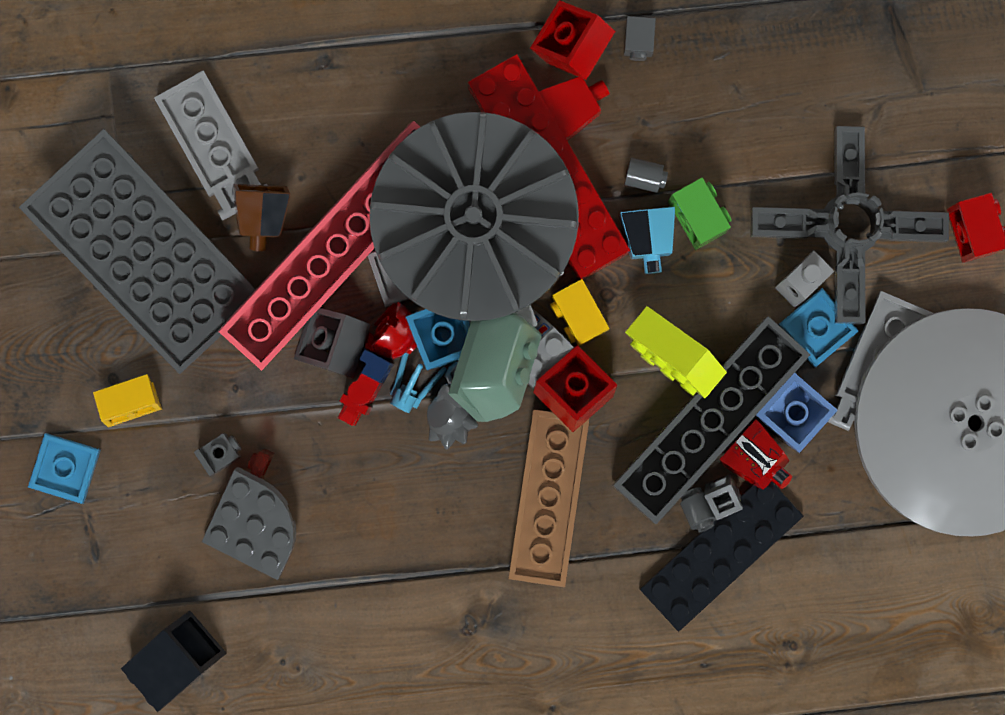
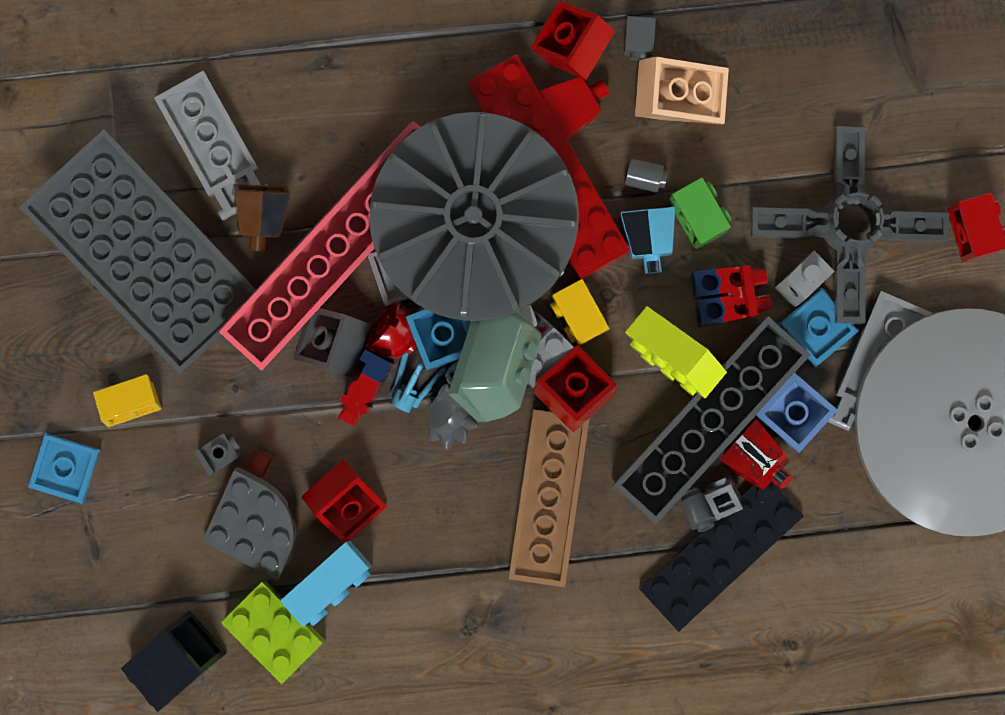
none -> lime brick [221,580,325,685]
none -> medium azure brick [280,541,372,627]
none -> red slope [301,459,387,543]
none -> light nougat slope [635,57,729,124]
none -> red hips [690,265,772,328]

